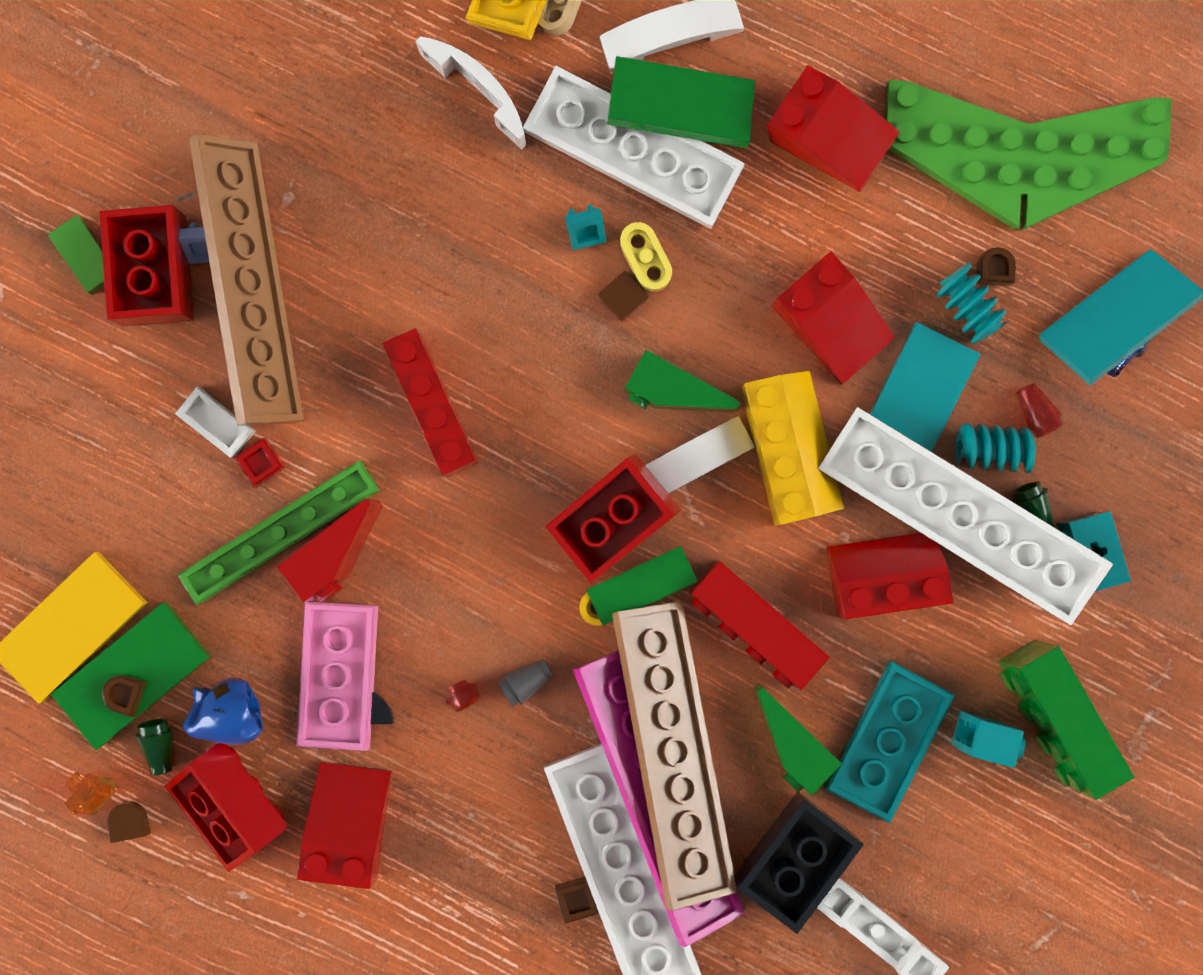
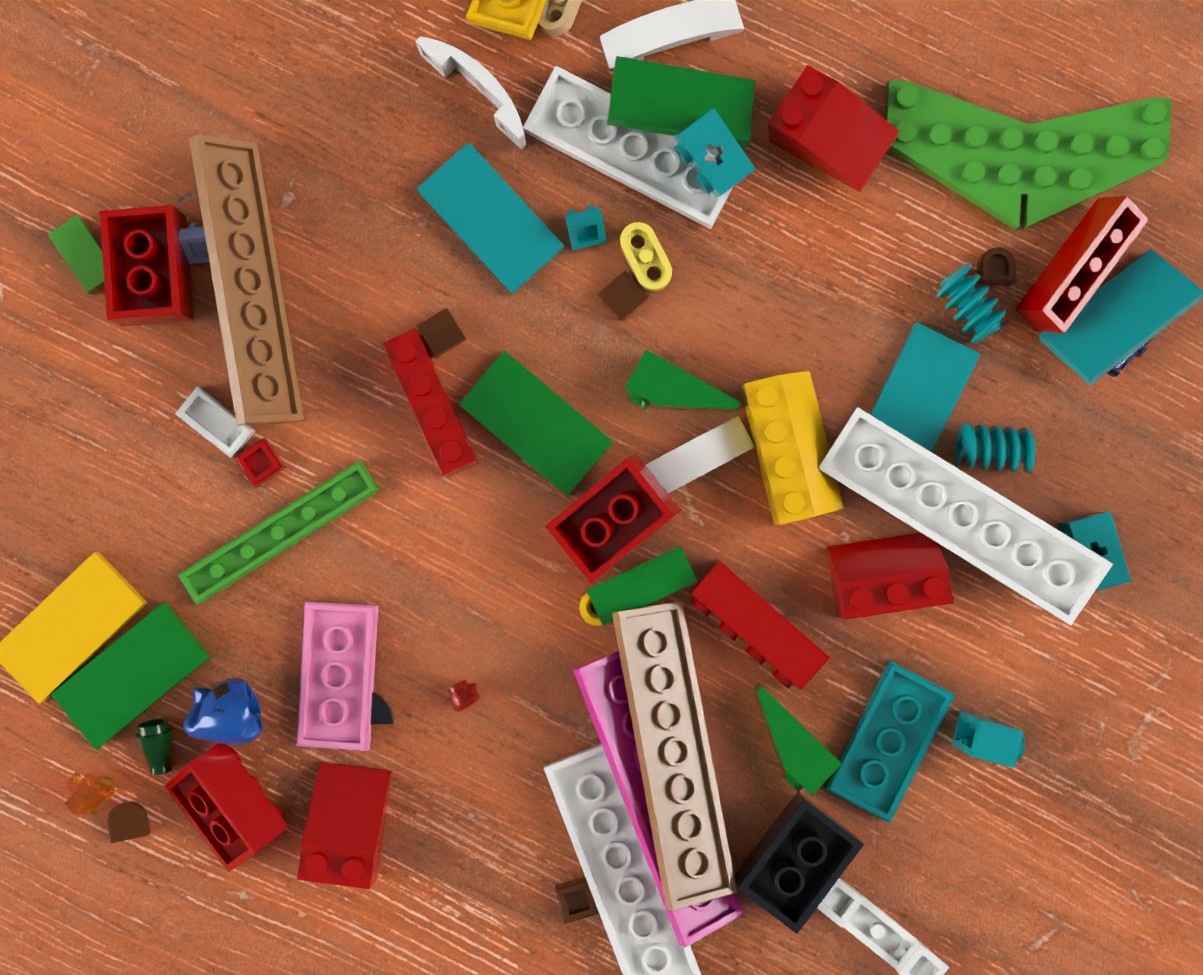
reddish brown tile [102,675,148,717] -> none
red slope [277,498,383,603] -> none
dark grey cone [497,659,553,707] -> none
red slope [771,251,895,385] -> none
green brick [998,640,1135,800] -> none
dark green cone [1012,481,1056,528] -> none
clear red cone [1016,383,1064,438] -> none
none -> teal tile [416,142,565,296]
none -> reddish brown tile [416,308,467,358]
none -> green tile [458,350,613,497]
none -> teal brick [674,108,756,197]
none -> red brick [1016,196,1149,333]

